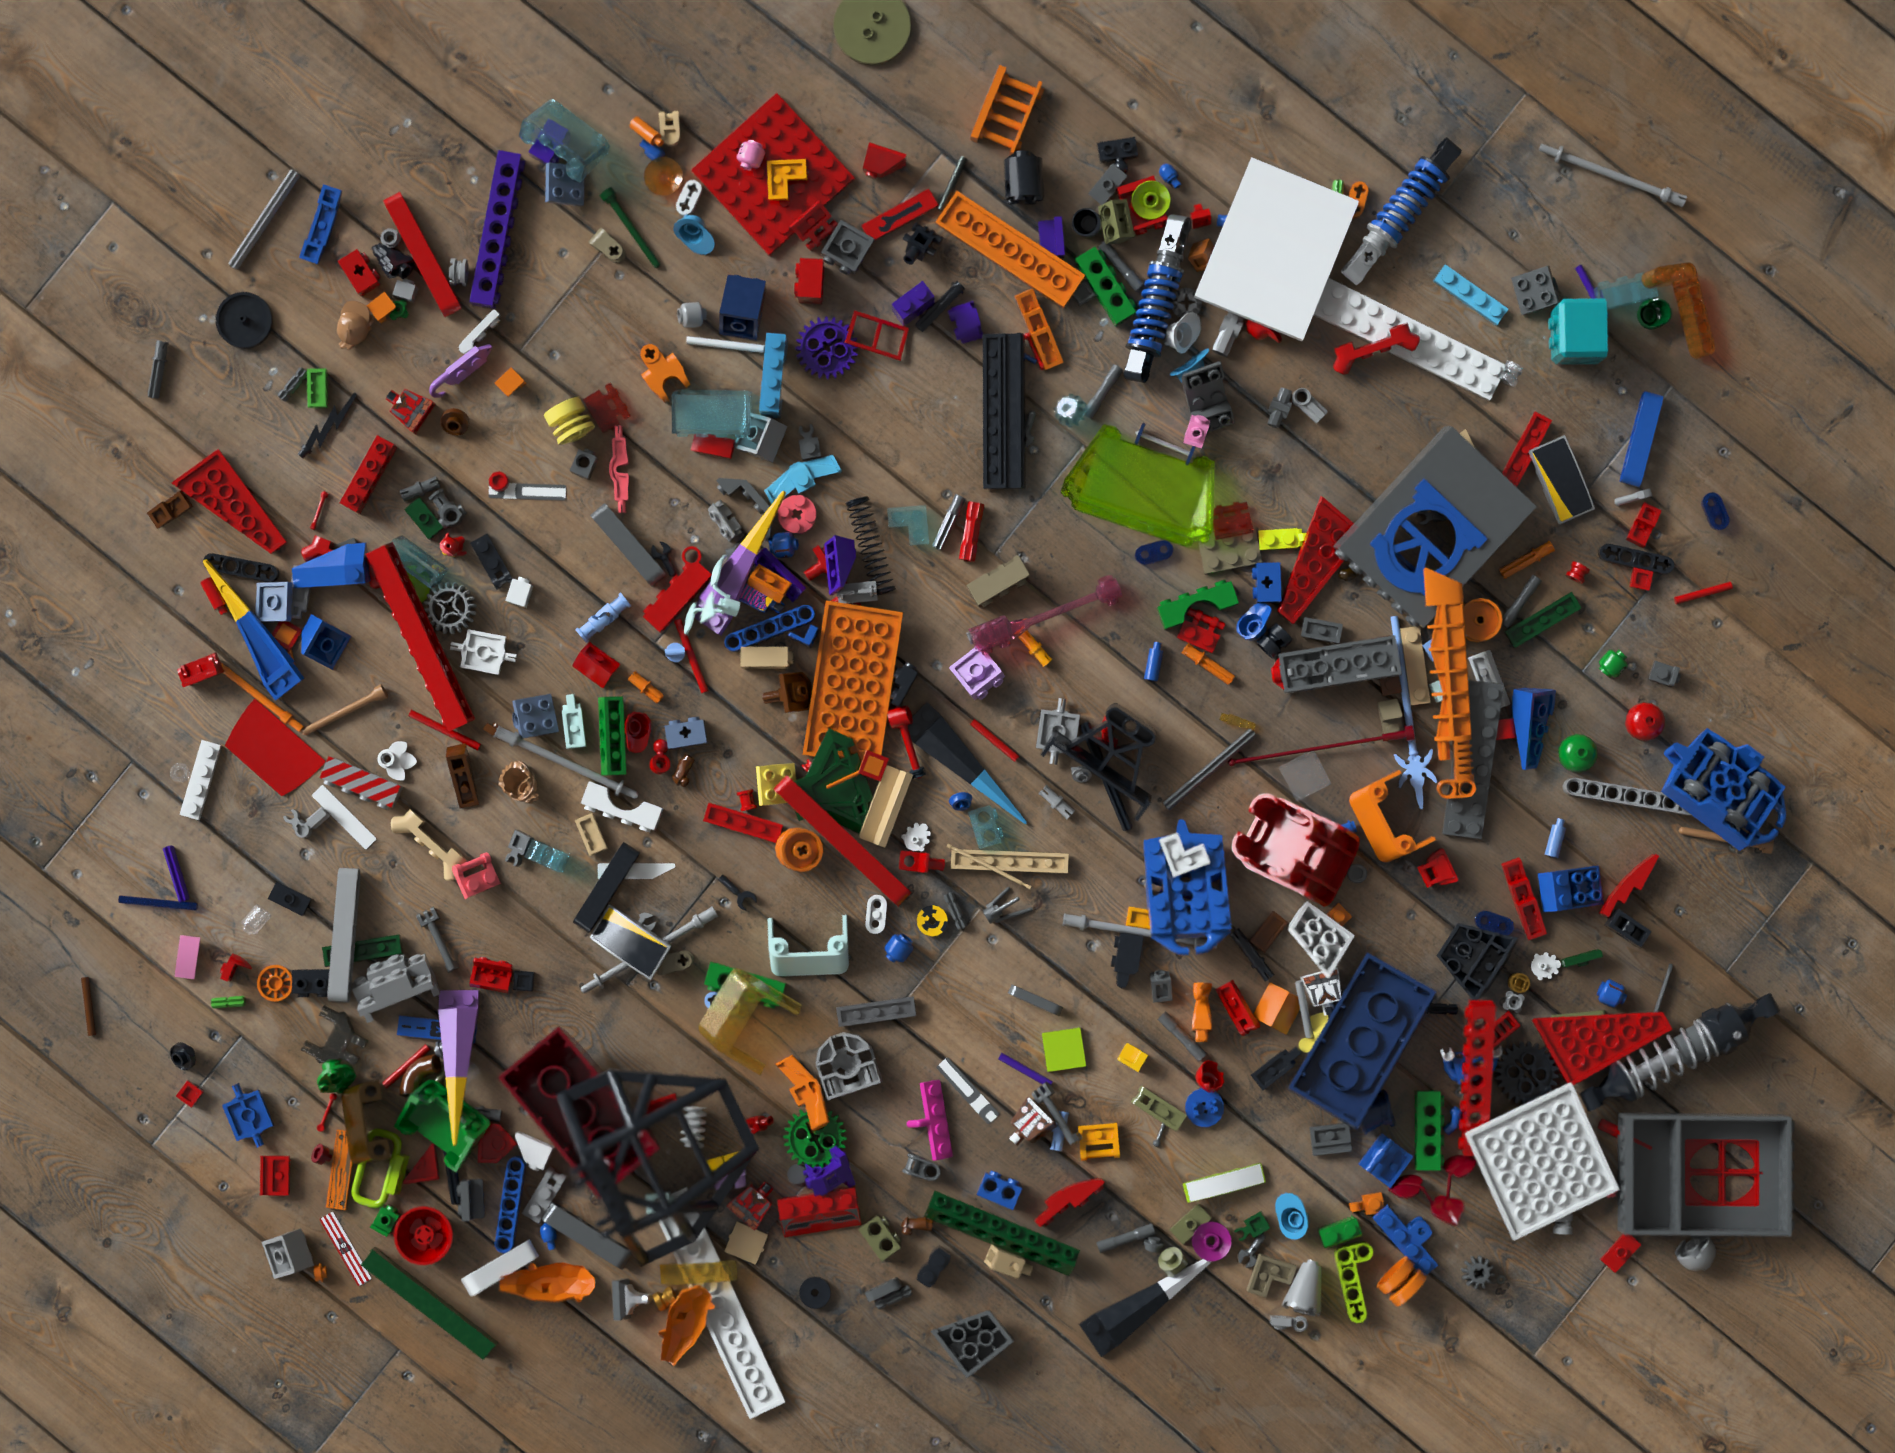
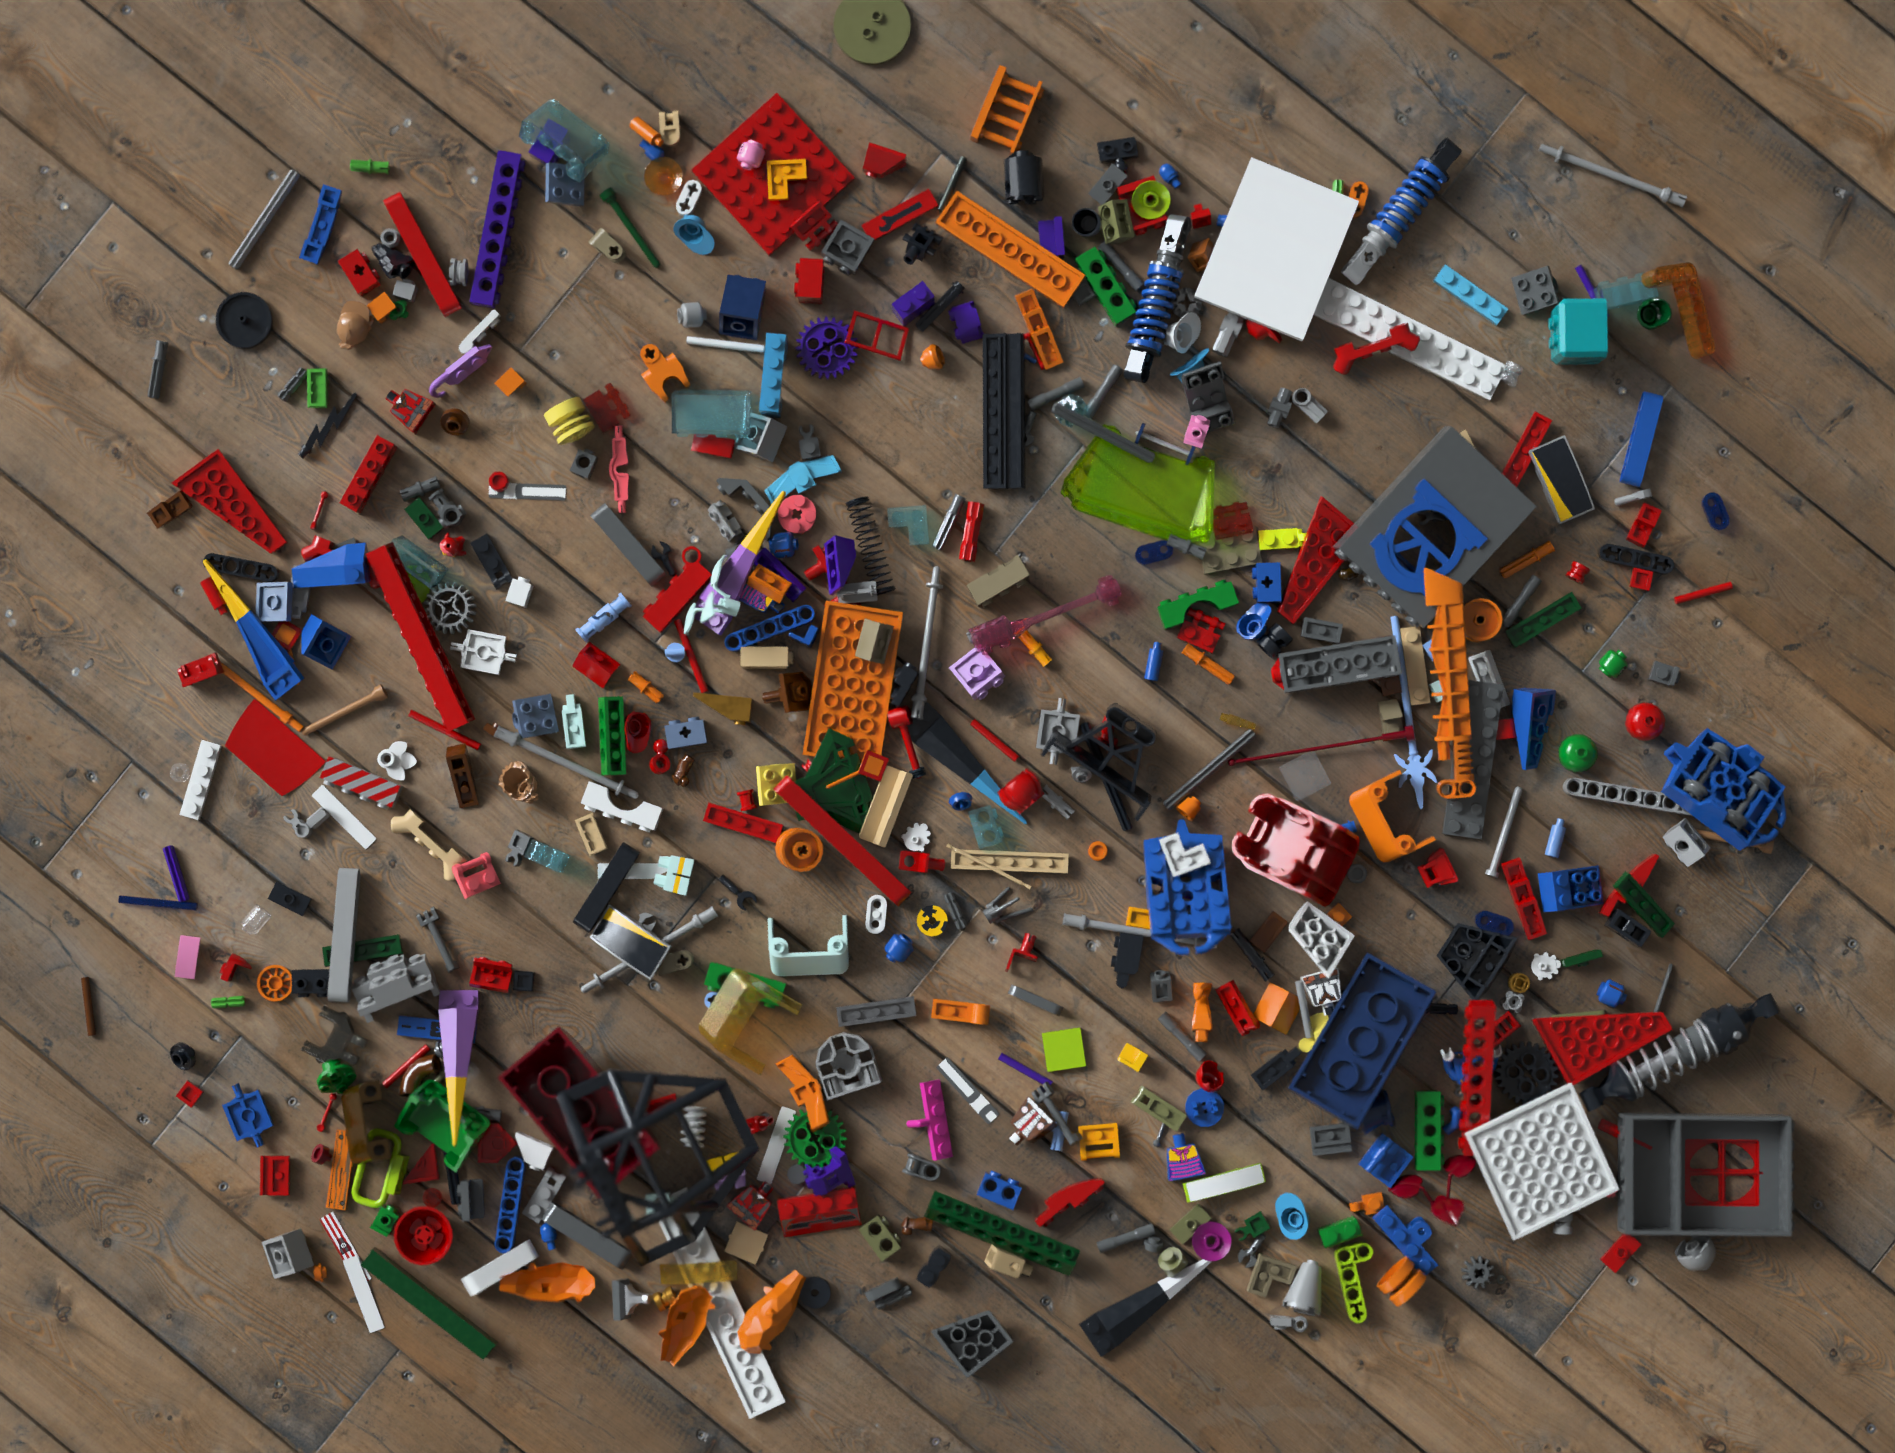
none -> white sticker [343,1255,384,1333]
none -> bright green axle [350,159,390,174]
none -> clear red plate [422,1188,442,1208]
none -> light aqua hips [654,855,695,896]
none -> pearl gold slope [693,692,753,726]
none -> orange piece [737,1270,806,1354]
none -> white sticker [757,1106,796,1184]
none -> dark tan panel [855,619,894,664]
none -> light grey bar [910,566,943,720]
none -> orange cone [920,344,945,370]
none -> orange plate [931,998,991,1025]
none -> red piece [997,767,1045,814]
none -> red bracket [1005,933,1038,972]
none -> dark grey piece [1027,377,1085,411]
none -> dark grey axle [1051,403,1155,463]
none -> orange tile [1088,841,1108,861]
none -> dark grey pin [1167,534,1207,560]
none -> torso [1167,1133,1206,1181]
none -> orange hat [1176,796,1201,822]
none -> light grey bar [1485,786,1522,878]
none -> dark green plate [1613,872,1675,938]
none -> light grey brick [1663,818,1710,867]

